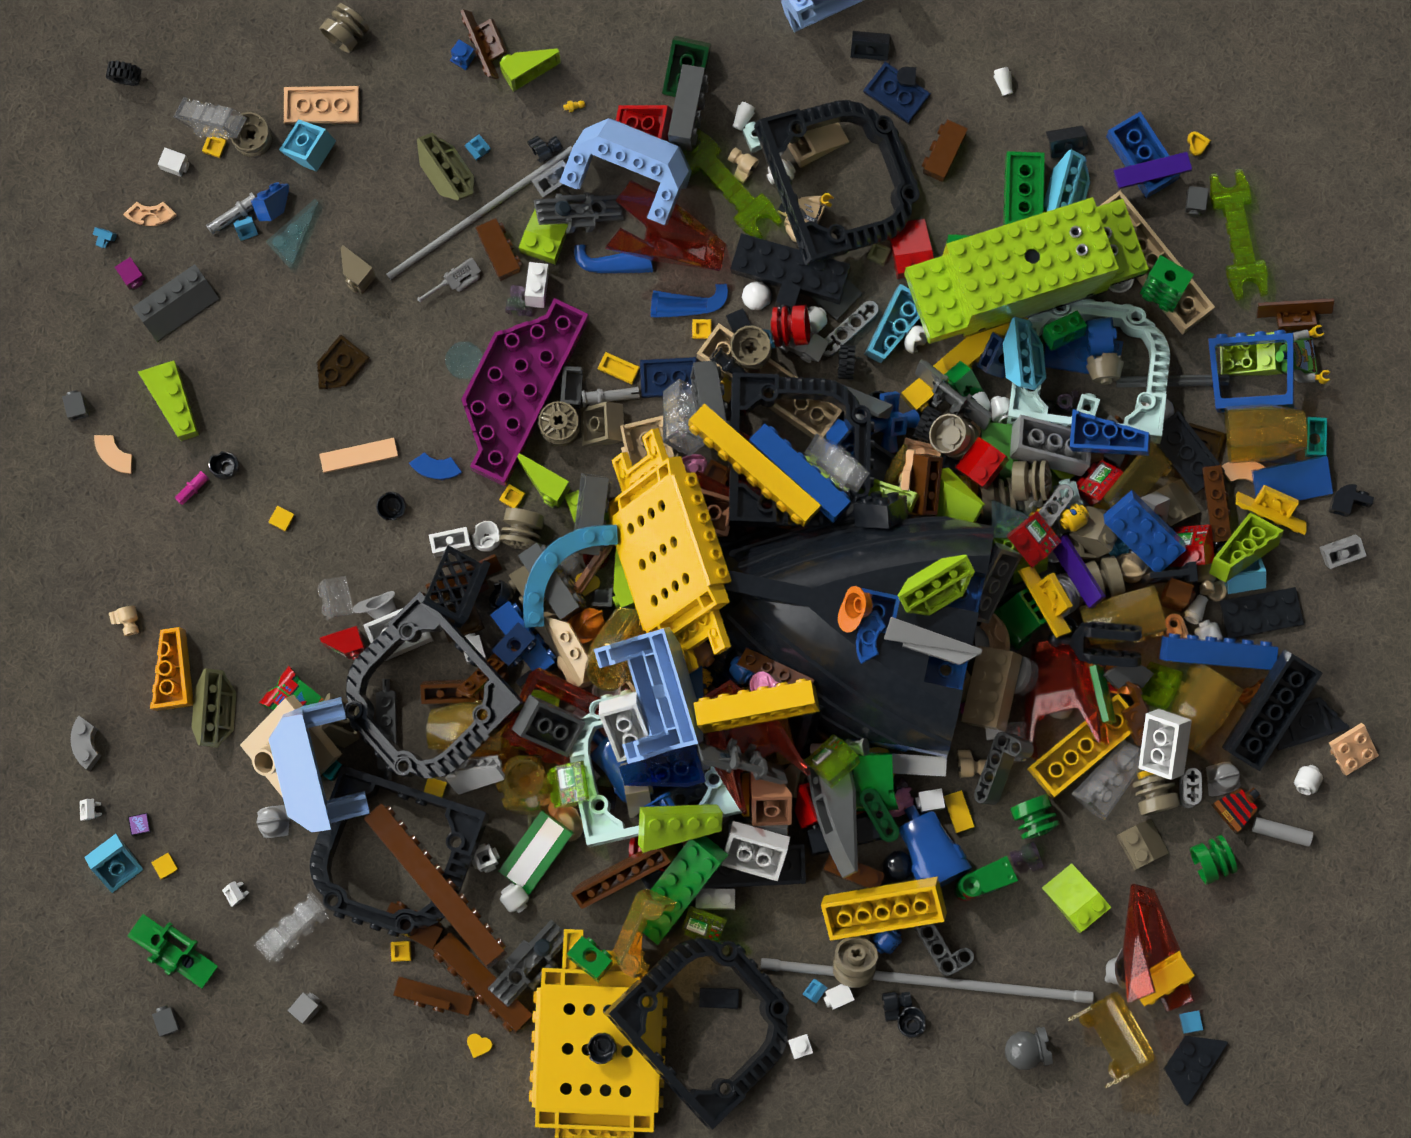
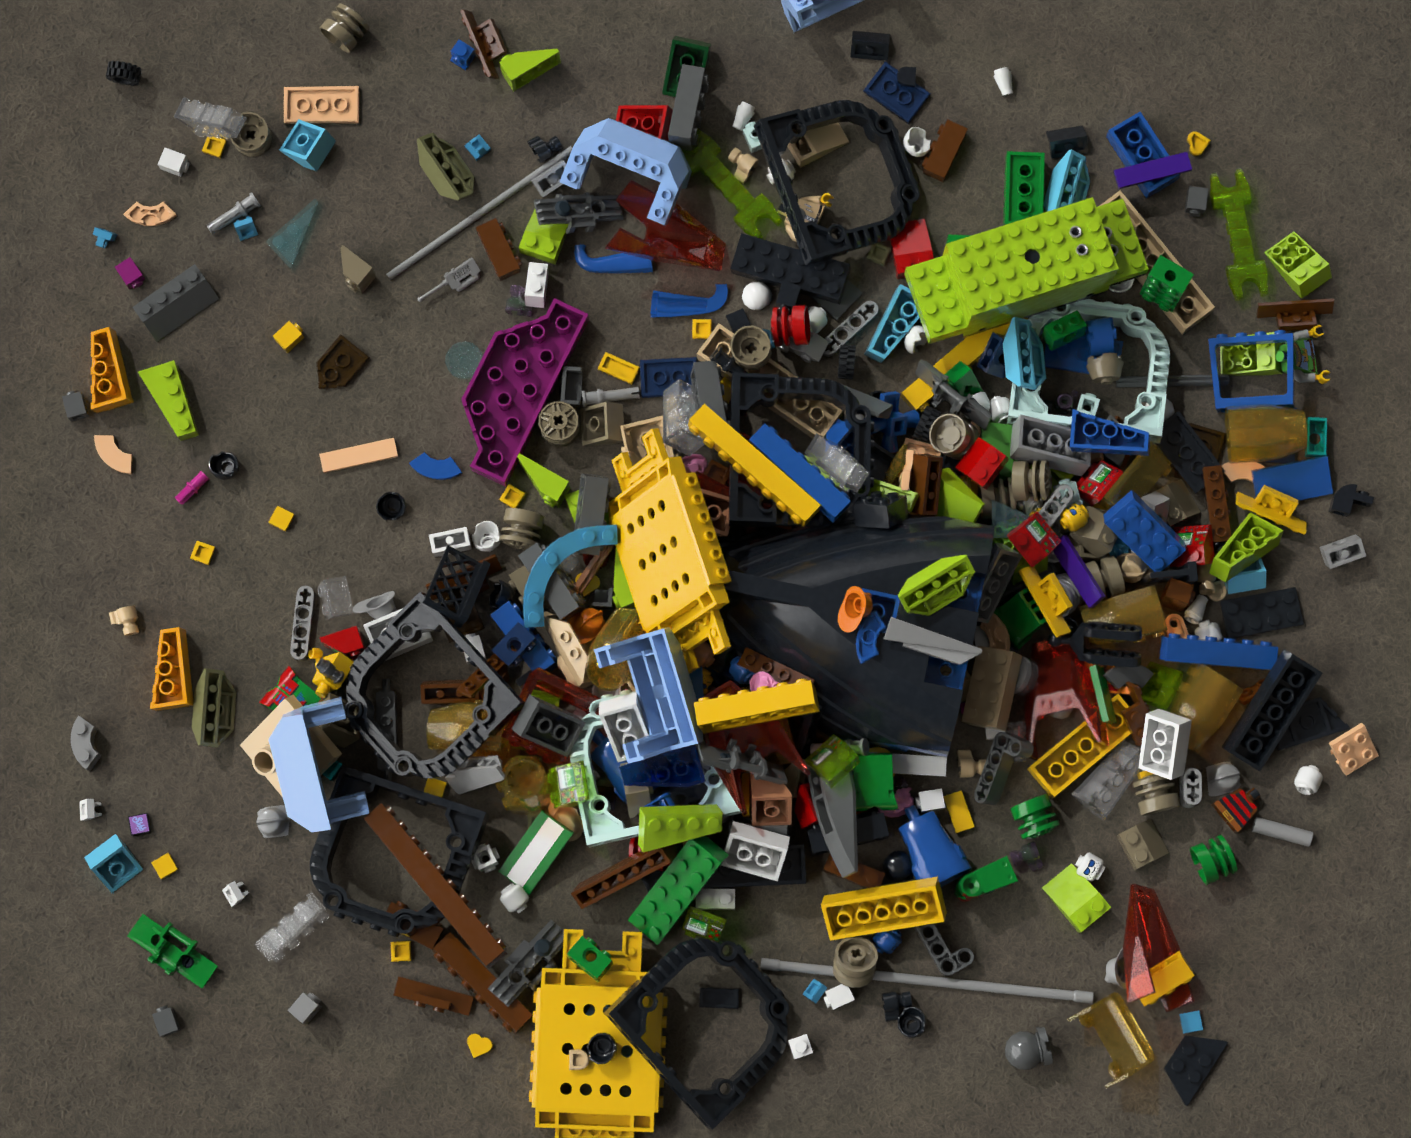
blue slope [251,182,289,221] -> none
yellow piece [563,101,585,112] -> none
clear yellow windscreen [612,889,676,979] -> none
dark green plate [860,788,899,842] -> none
none -> light orange wedge [91,327,133,413]
none -> yellow tile [190,541,215,565]
none -> yellow brick [273,321,304,353]
none -> light grey beam [290,586,315,660]
none -> torso [308,648,354,698]
none -> tan tile [569,1050,589,1070]
none -> white hair [903,127,931,157]
none -> white head [1075,852,1105,882]
none -> lime slope [1264,232,1332,298]

